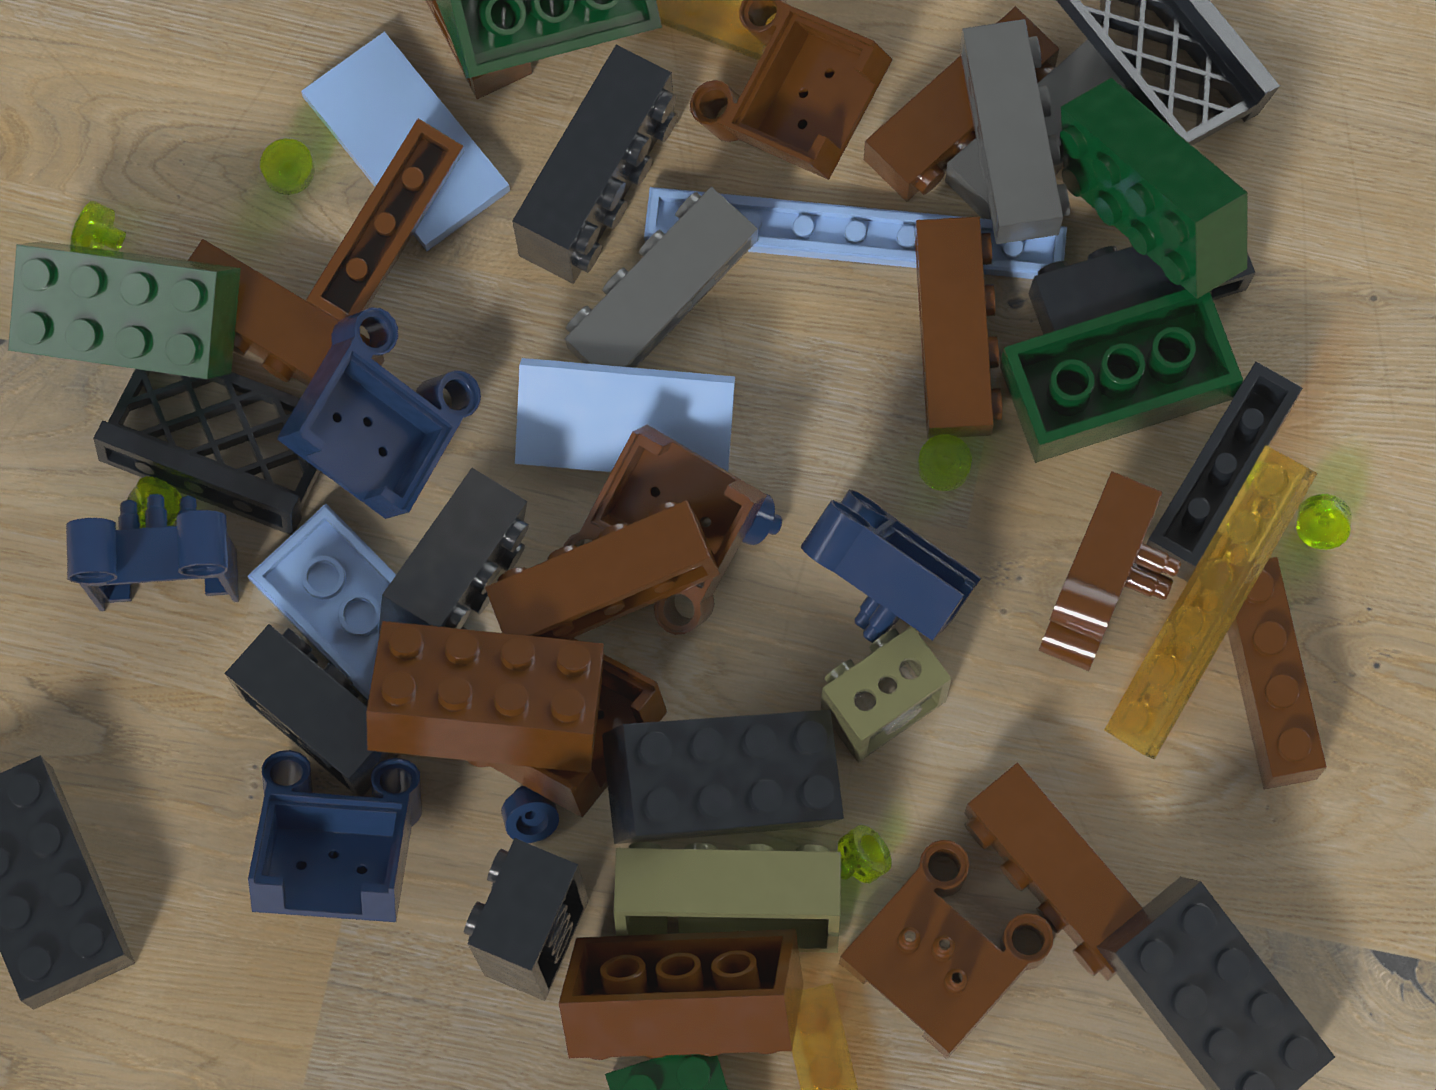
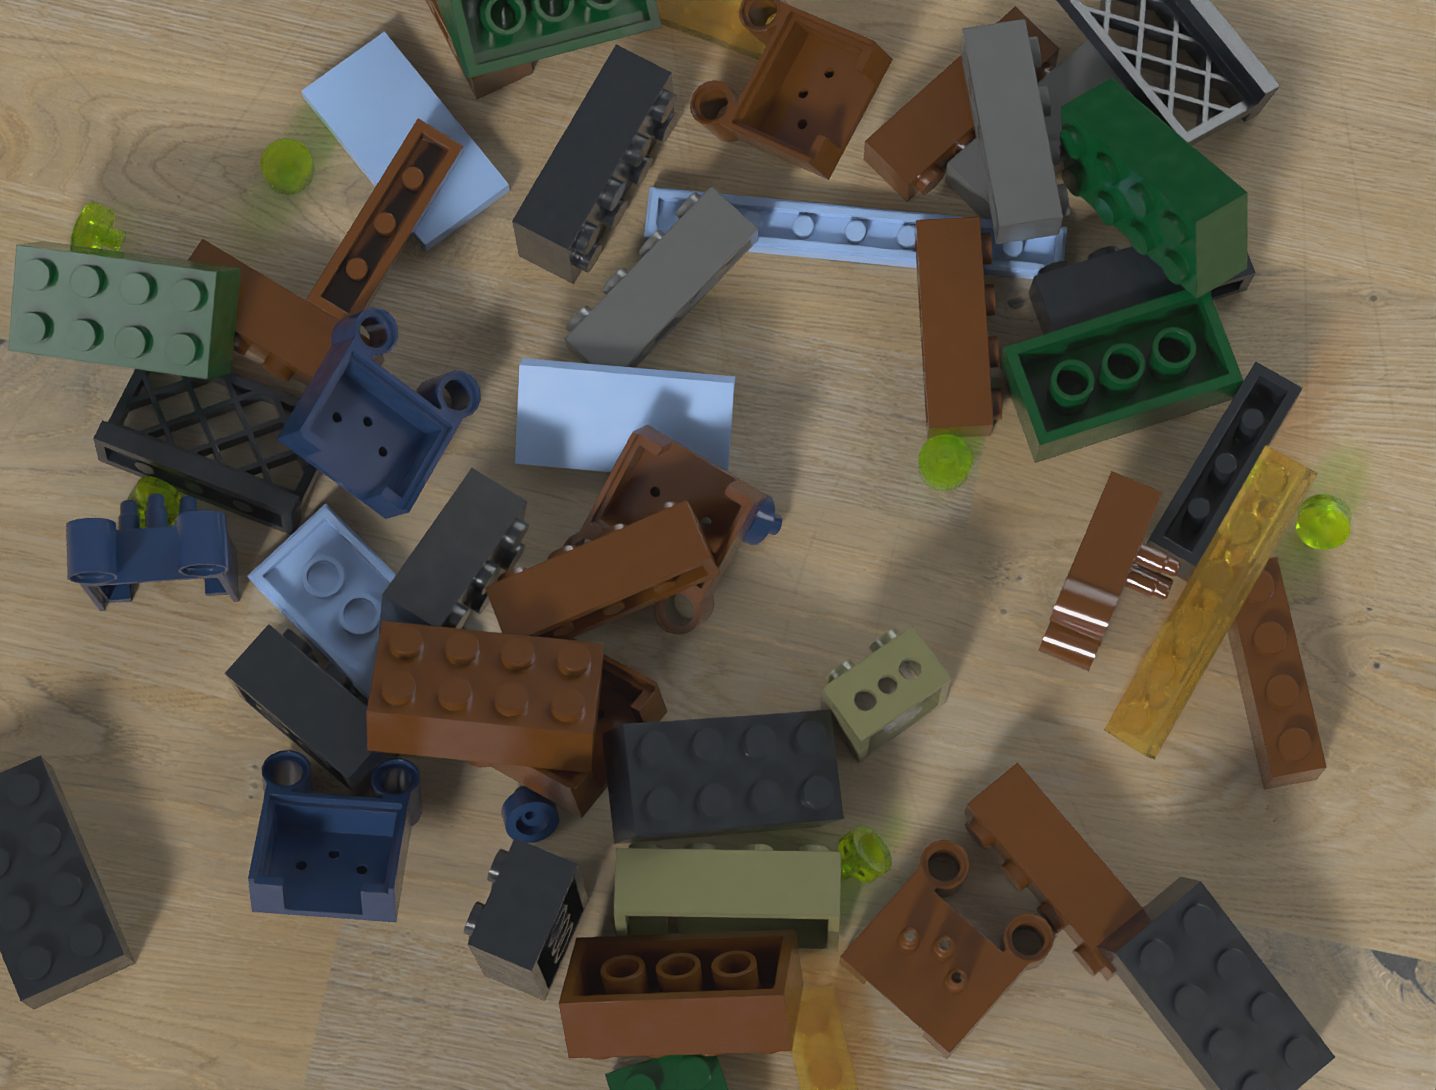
dark blue piece [801,489,982,643] -> none

